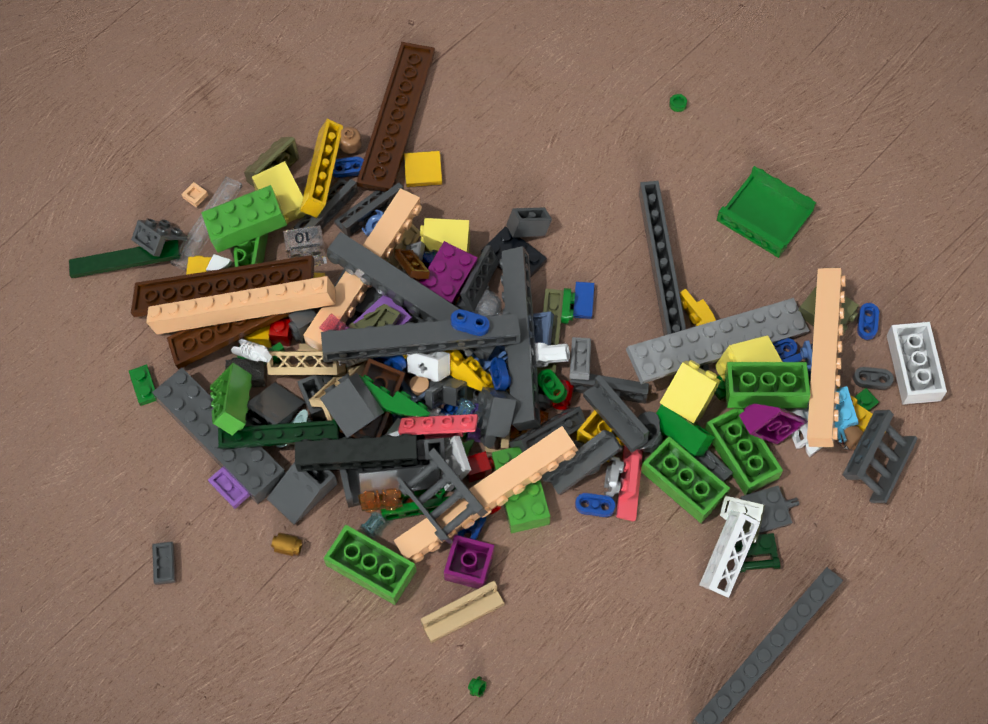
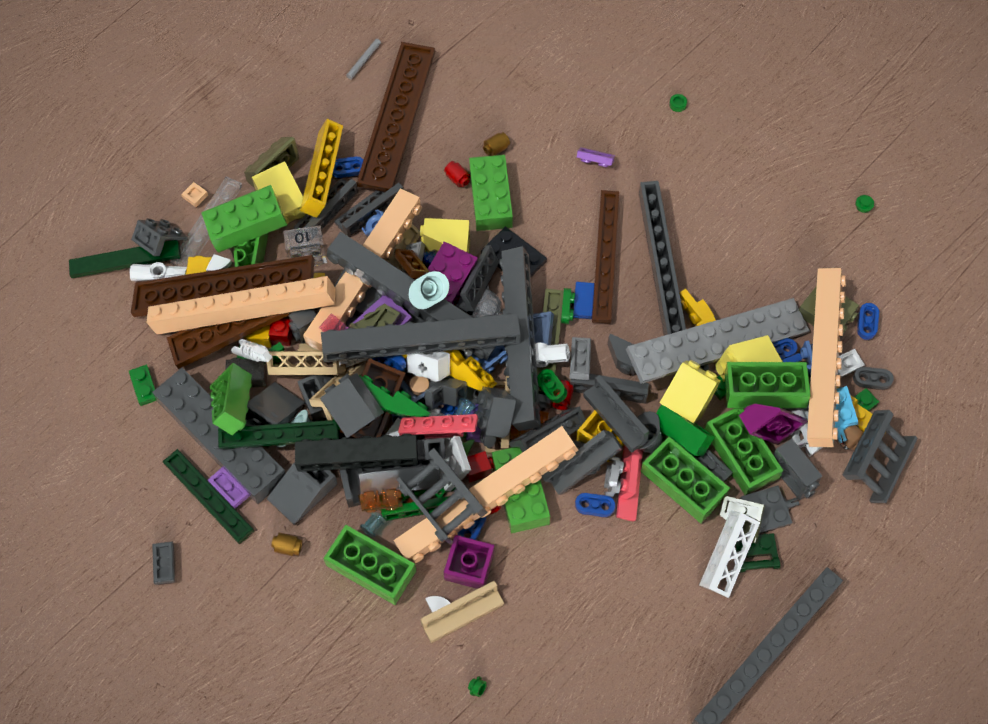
medium nougat head [339,127,362,154] -> none
yellow tile [404,151,442,187] -> none
blue plate [451,309,489,336] -> none
blue plate [490,357,511,391] -> none
dark grey brick [506,207,552,237] -> none
green panel [716,166,817,258] -> none
white brick [887,322,947,405] -> none
none -> white piece [130,262,187,281]
none -> dark green tile [162,449,254,544]
none -> light grey bar [346,39,381,80]
none -> light aqua piece [408,271,449,309]
none -> white tile [425,596,450,613]
none -> red brick [444,161,470,187]
none -> bright green brick [469,155,513,231]
none -> pearl gold brick [483,132,510,156]
none -> medium lavender plate [576,147,615,167]
none -> reddish brown plate [592,190,619,324]
none -> dark grey slope [608,334,635,376]
none -> dark grey window [774,439,822,500]
none -> white plate [838,349,865,377]
none -> green plate [855,195,874,213]

